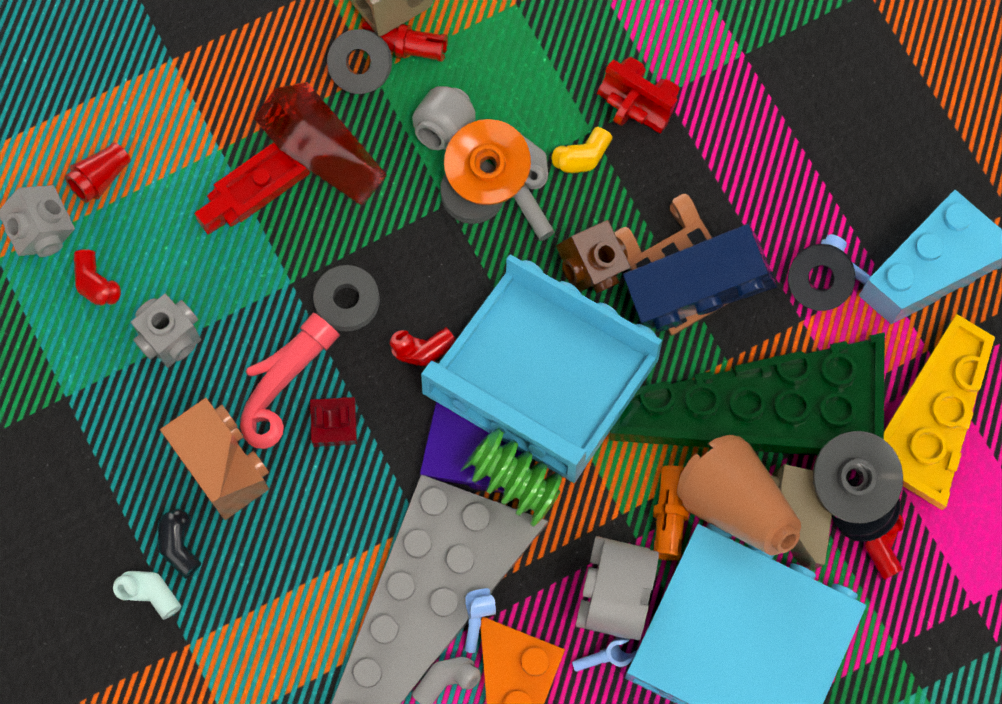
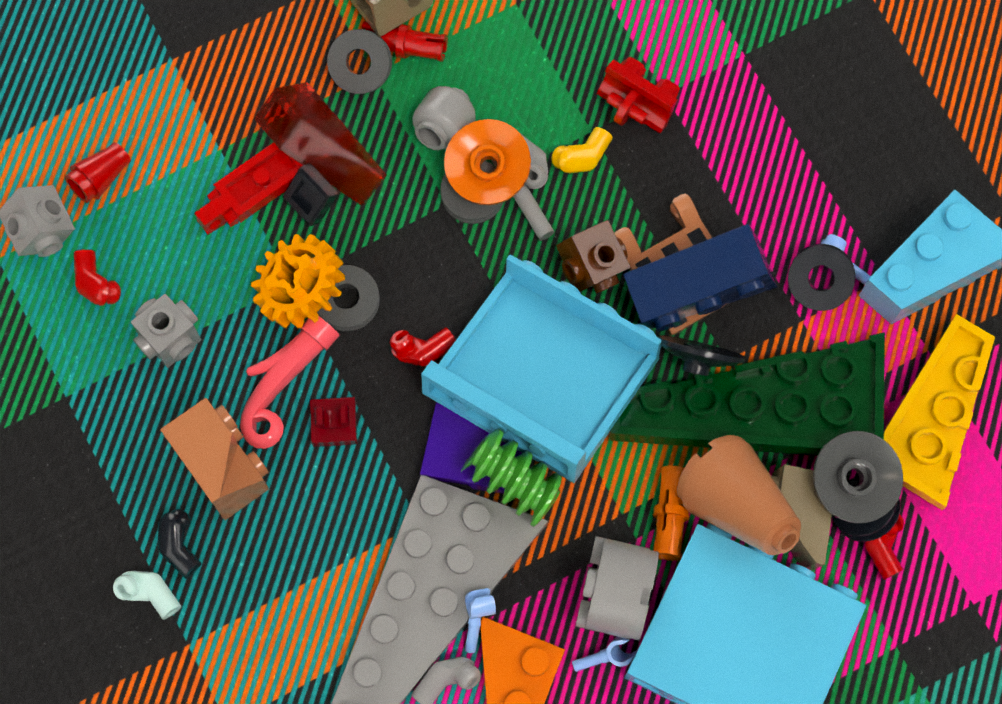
none -> light orange gear [251,234,345,328]
none -> black tile [283,163,339,226]
none -> black dish [658,335,745,376]

